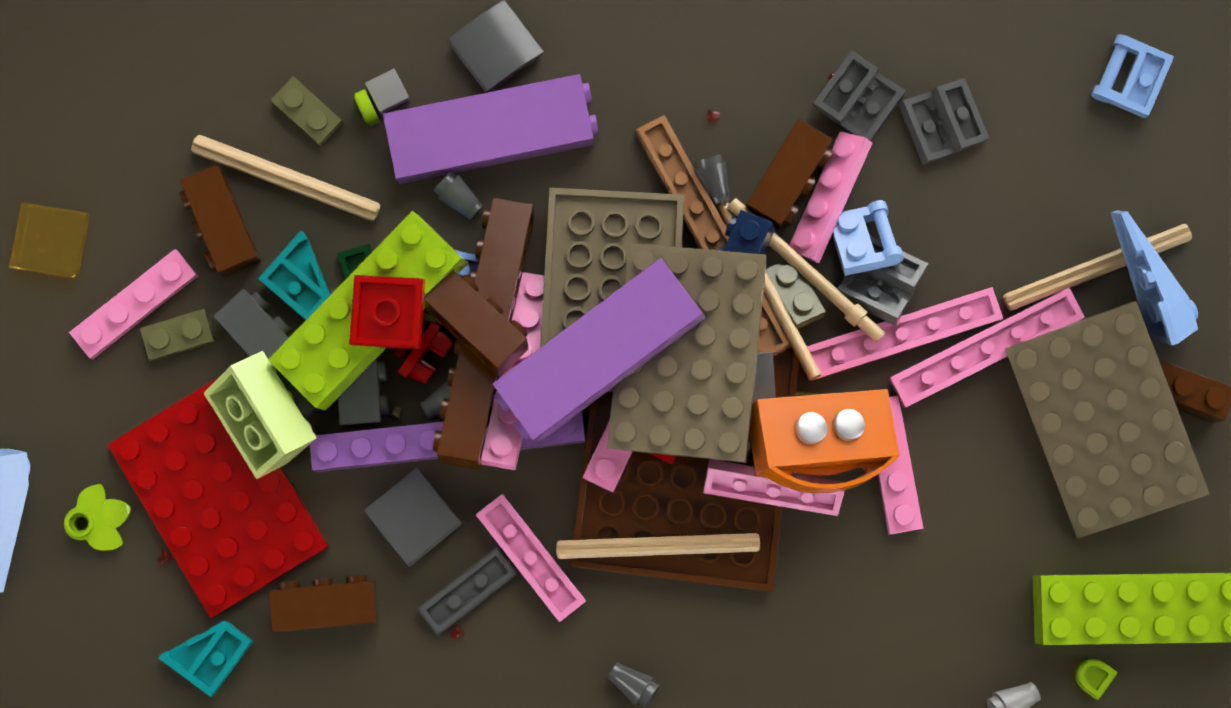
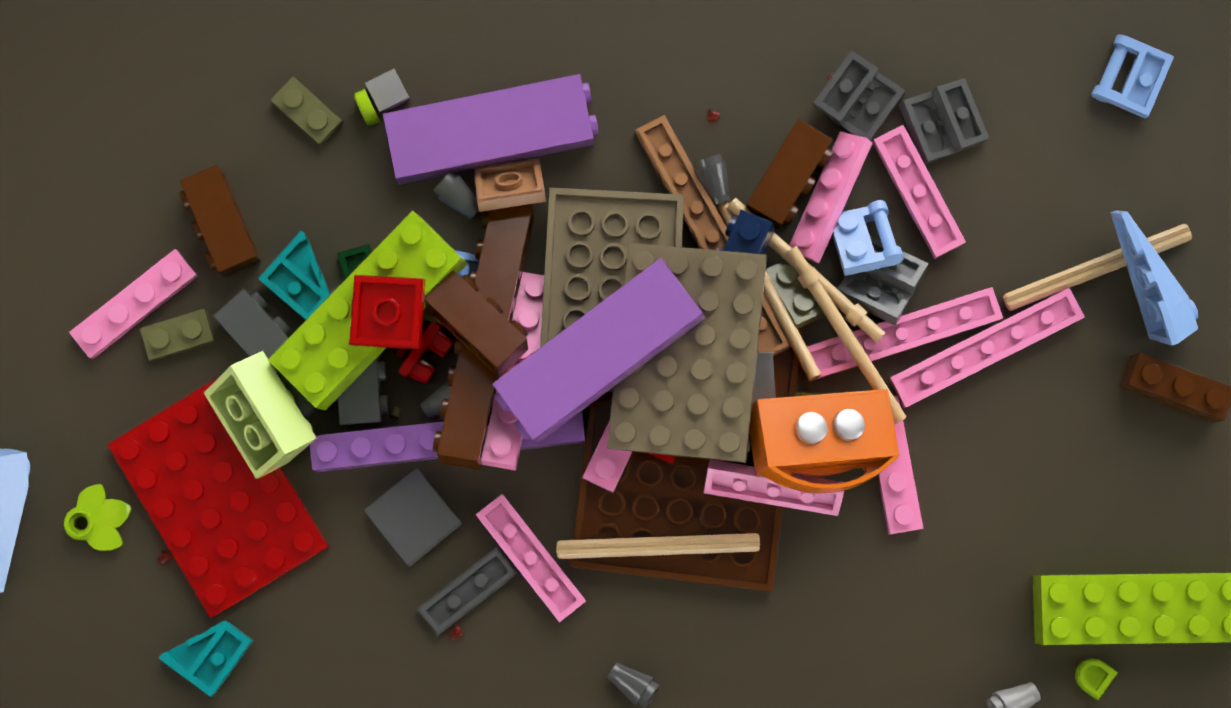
clear yellow tile [9,202,90,280] -> none
tan axle [191,135,380,221] -> none
reddish brown brick [269,575,379,632] -> none
dark grey slope [447,0,544,93] -> none
dark tan plate [1005,301,1210,539] -> none
none -> medium nougat tile [474,158,546,212]
none -> tan bar [785,246,907,424]
none -> bright pink plate [872,125,966,259]

